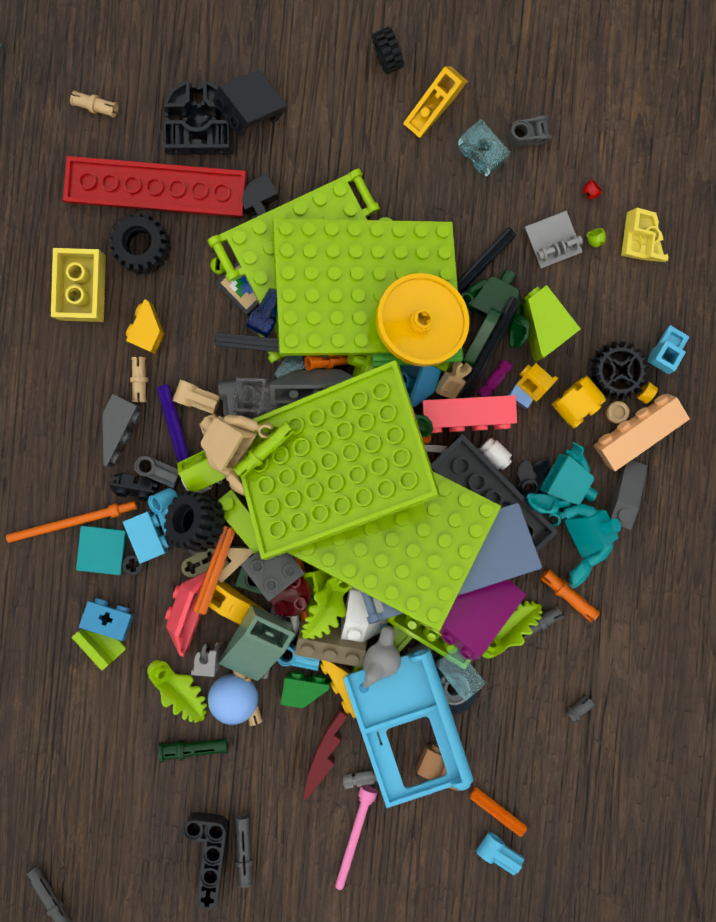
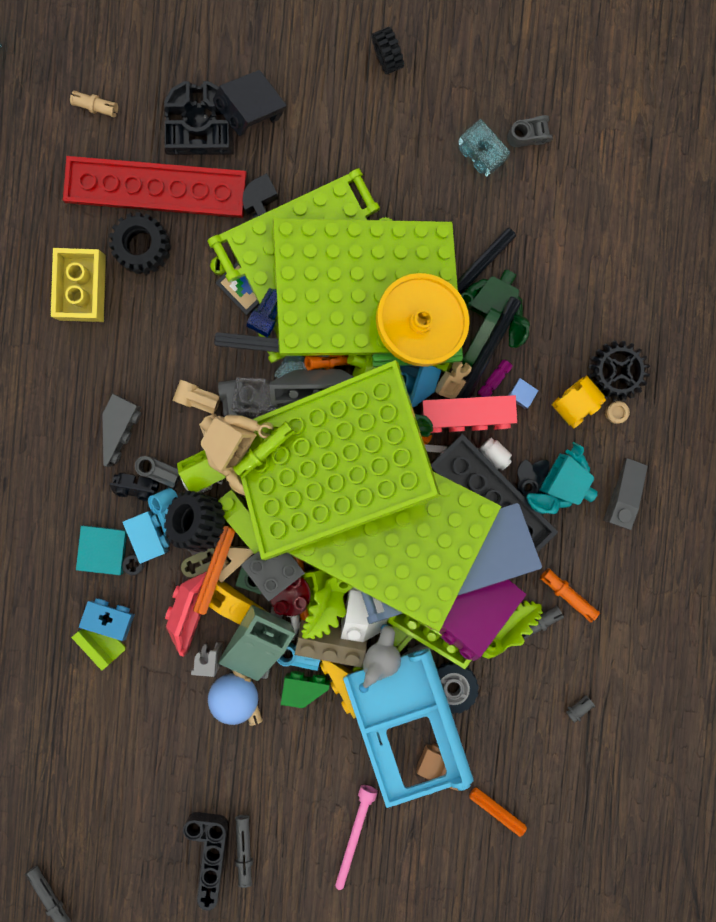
orange bar [6,501,138,543] -> none
yellow slope [126,299,164,354] -> none
tan pin [130,357,148,403] -> none
lime plant [147,660,207,723] -> none
dark purple axle [157,384,190,462] -> none
dark green pin [158,738,228,763] -> none
dark red slope [303,706,348,800] -> none
light grey axle [343,770,377,789] -> none
yellow slope [403,66,468,138] -> none
clear light blue panel [435,648,485,701] -> none
medium azure piece [476,832,524,875] -> none
yellow brick [517,363,558,402] -> none
lime slope [523,285,581,362] -> none
light grey hinge [525,210,583,269] -> none
teal torso [548,504,621,588] -> none
red hinge [583,179,603,200] -> none
lime hinge [586,228,606,247] -> none
light nougat brick [593,394,690,471] -> none
light yellow slope [621,208,668,262] -> none
yellow axle [636,382,658,404] -> none
medium azure brick [648,325,689,374] -> none

